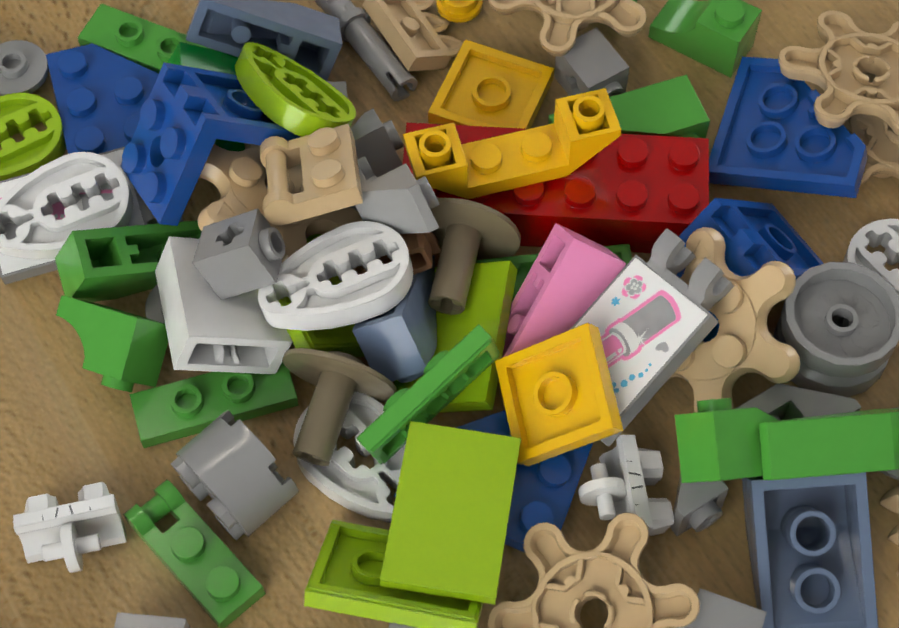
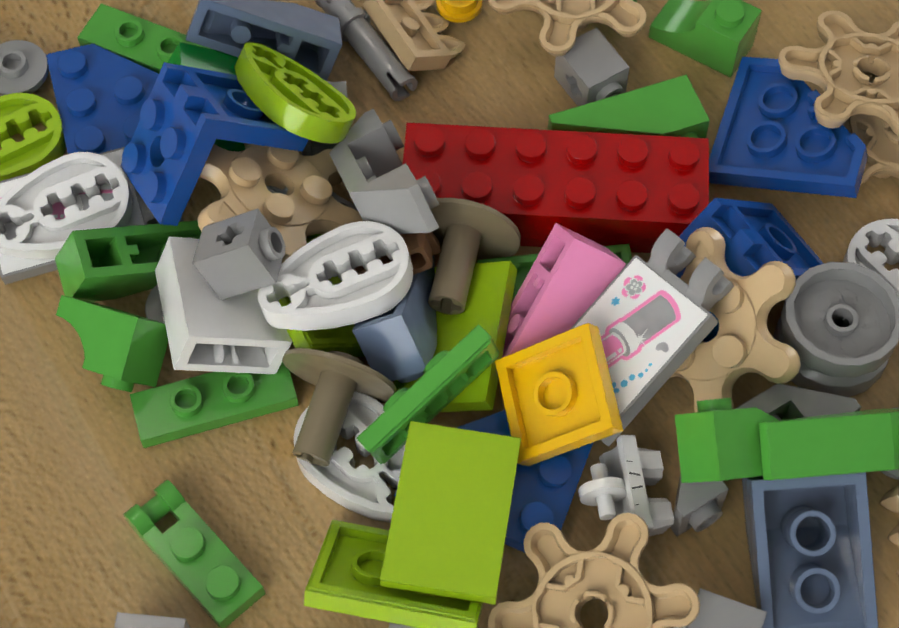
white hips [13,482,127,573] -> none
light grey brick [171,409,299,541] -> none
tan plate [260,124,363,226] -> none
yellow slope [403,88,622,199] -> none
yellow plate [428,39,554,129] -> none

